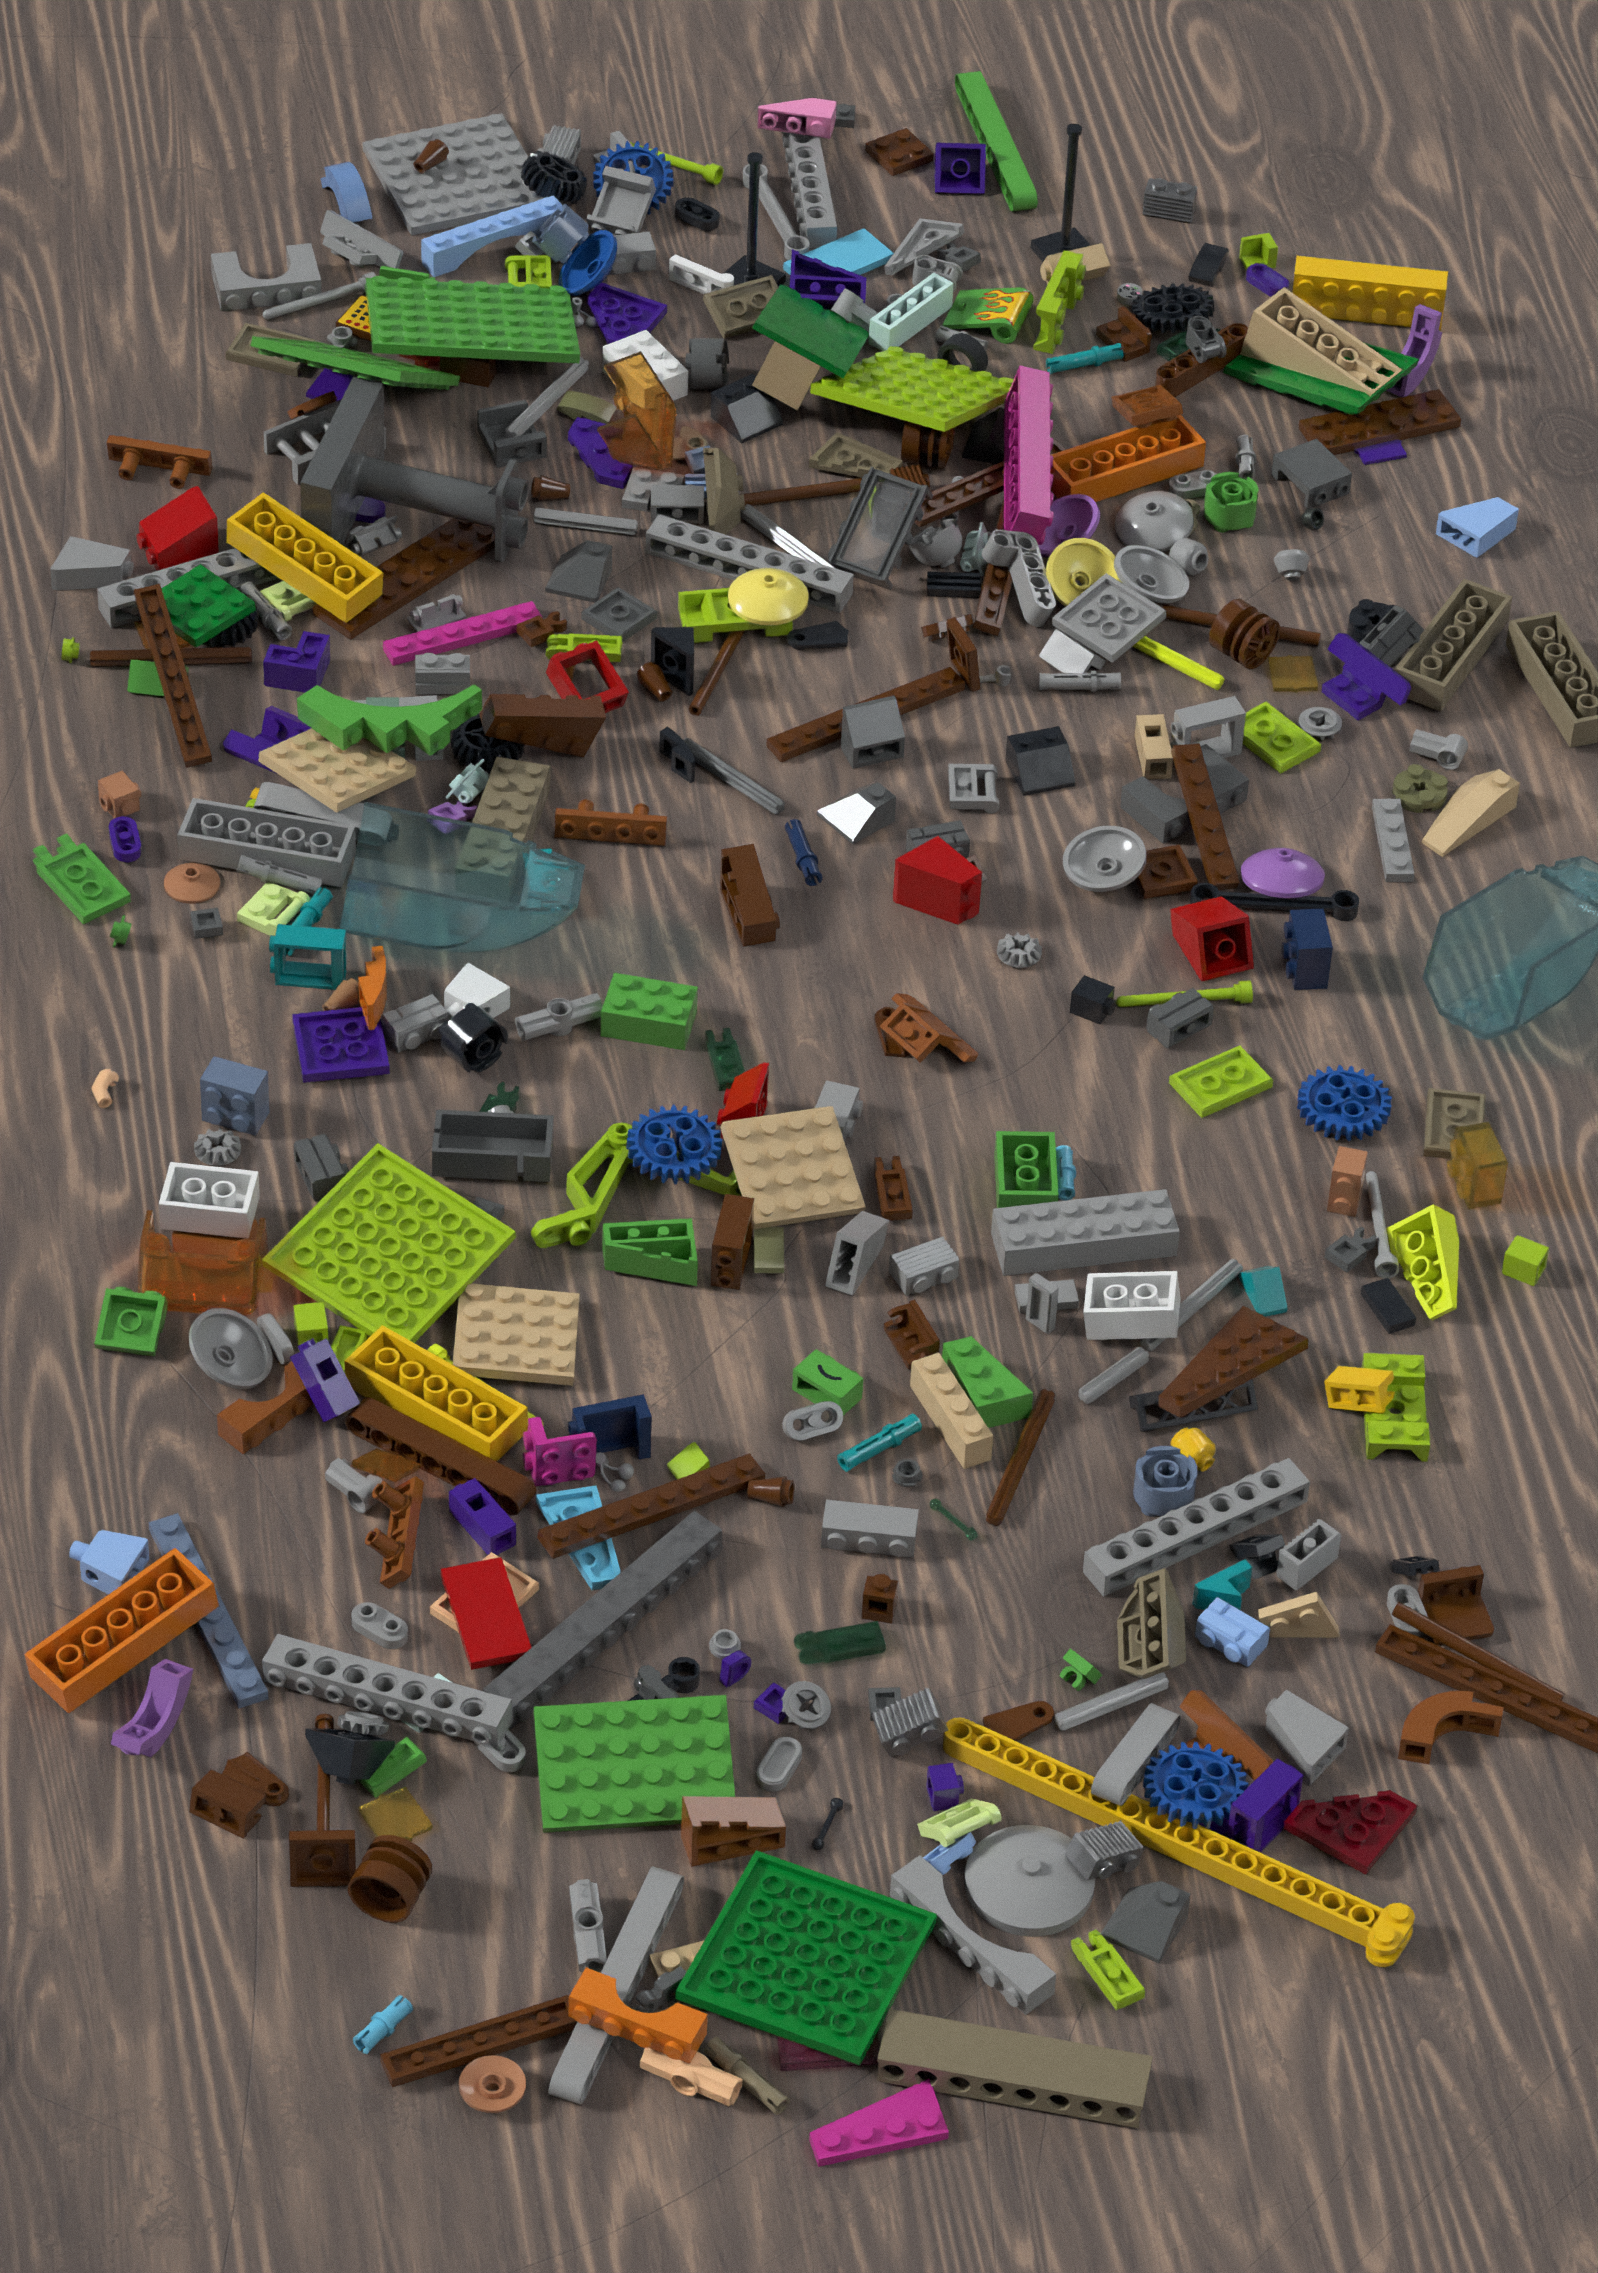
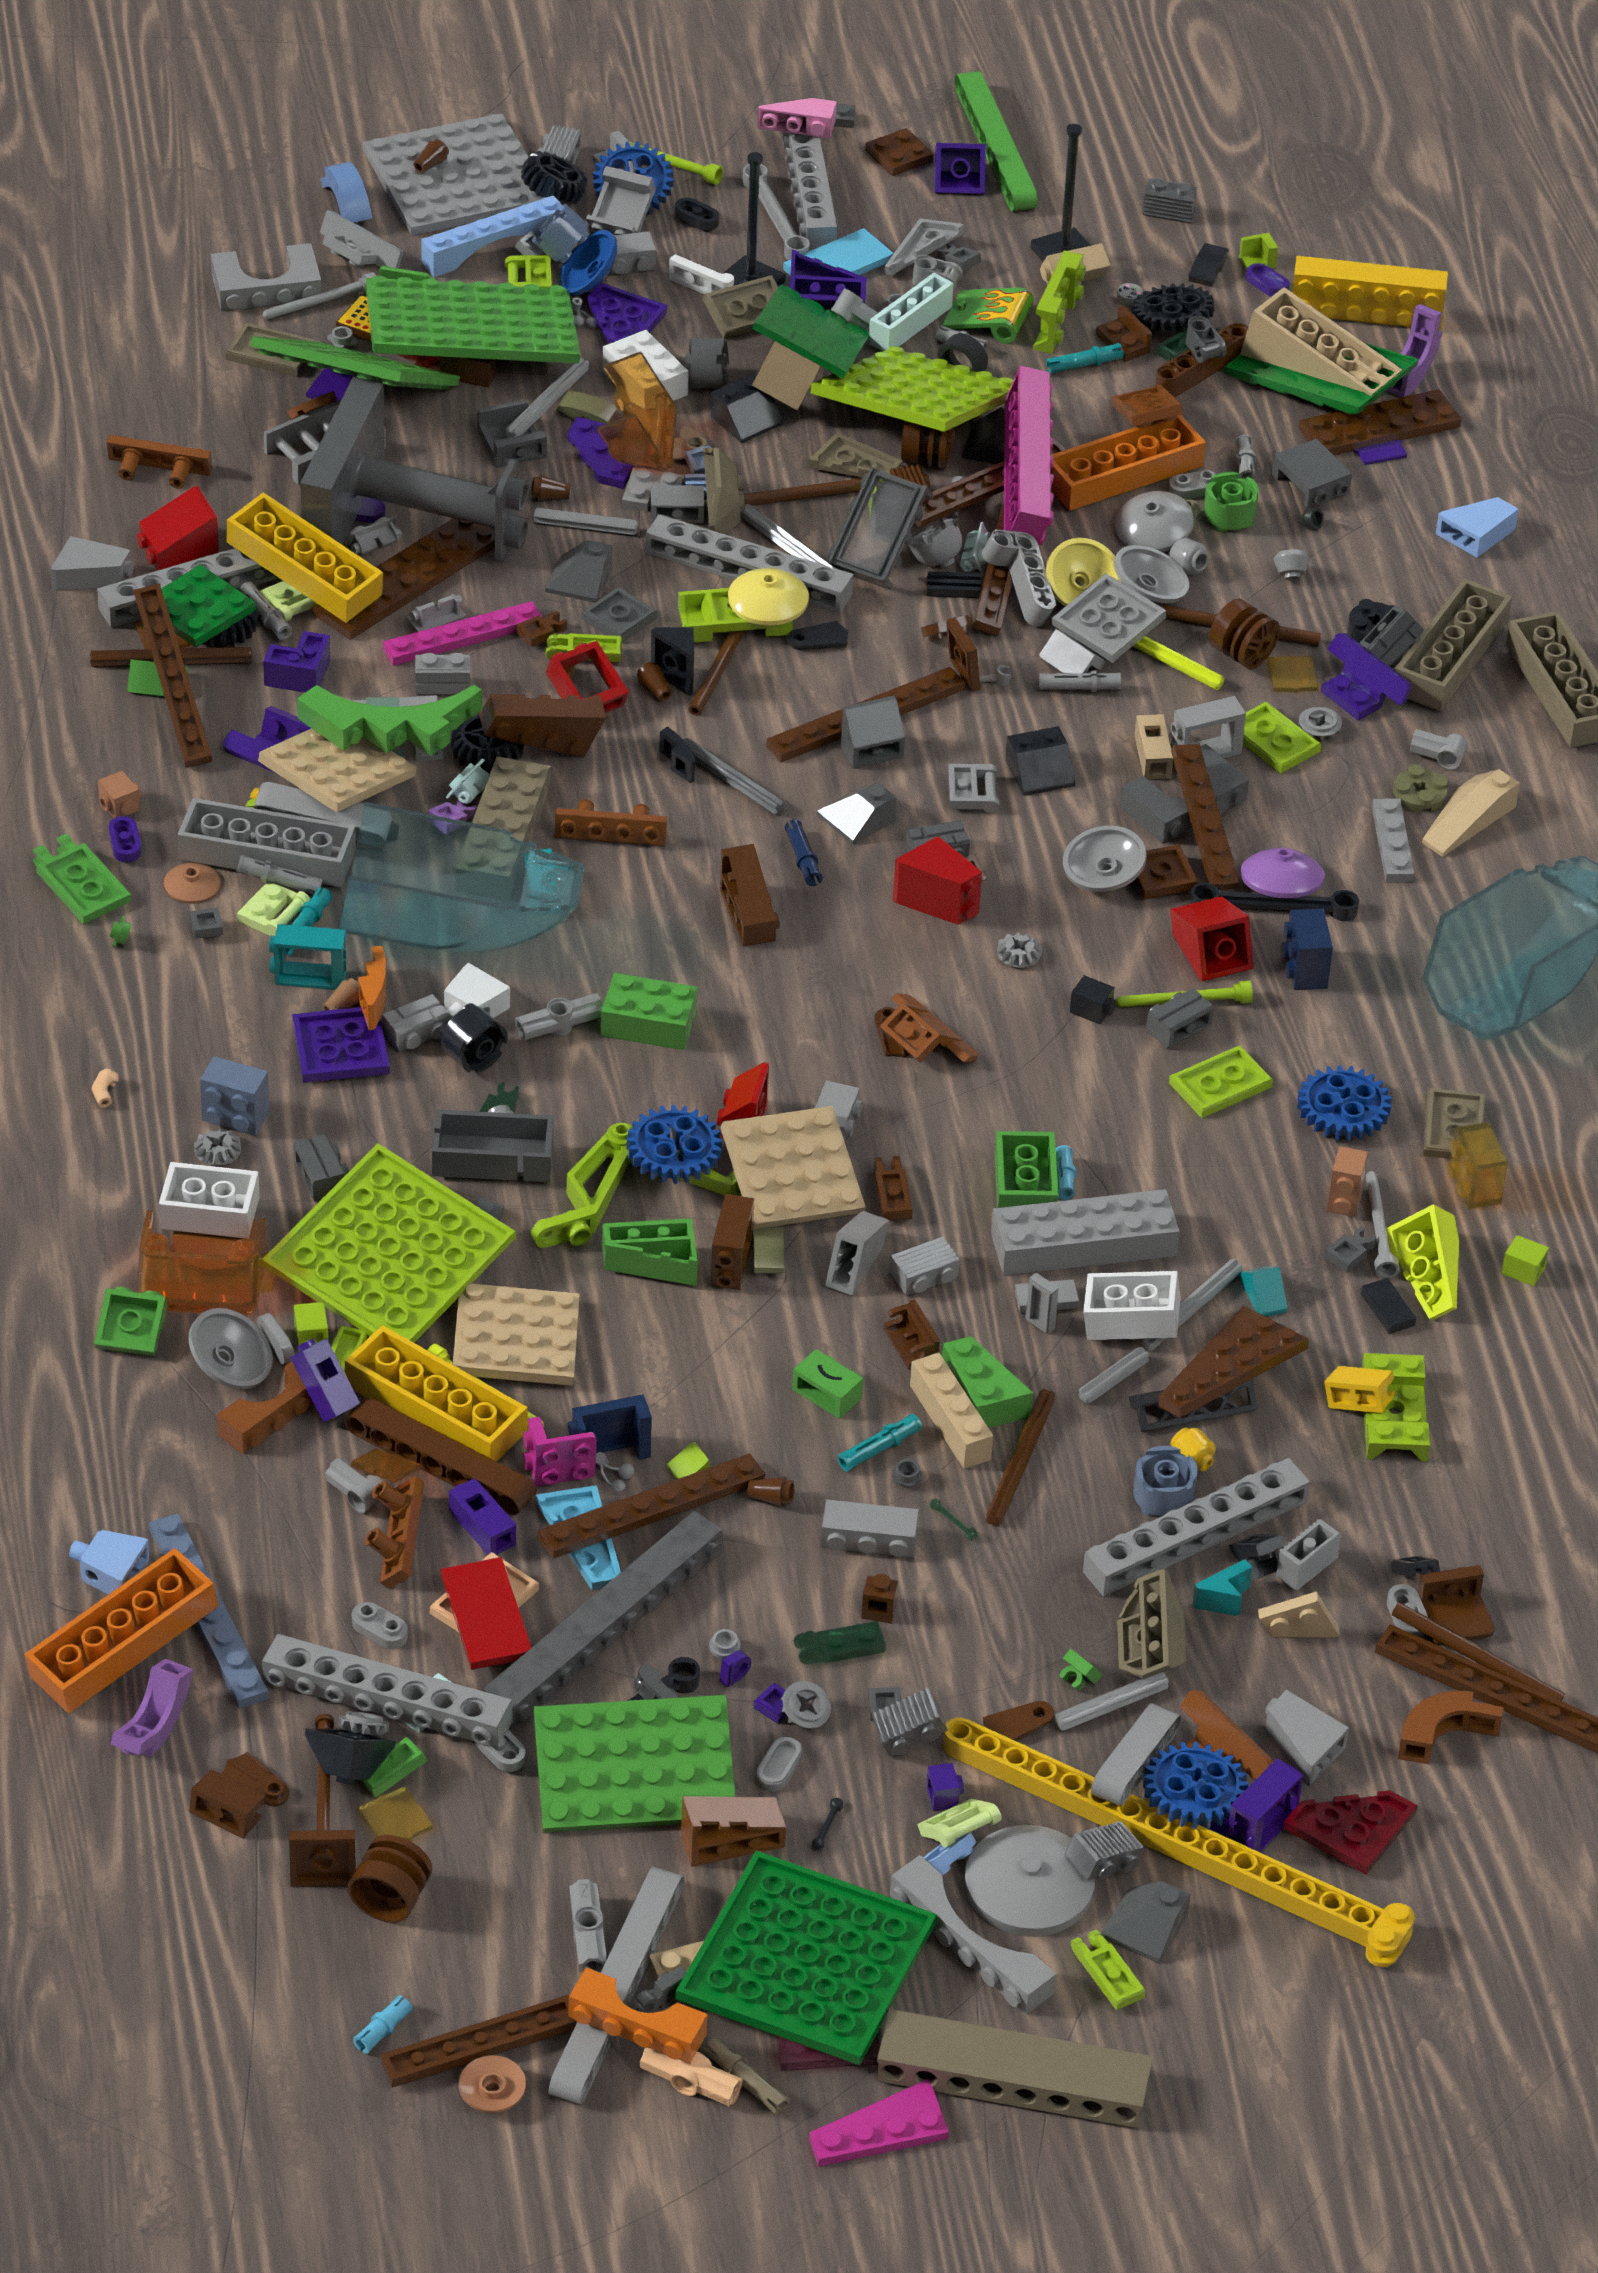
lime plate [61,637,80,664] -> none
clear green hinge [705,1028,745,1091] -> none
light grey plate [782,1401,843,1440] -> none
medium lavender dish [1038,494,1100,558] -> none
light blue brick [1195,1597,1270,1667] -> none

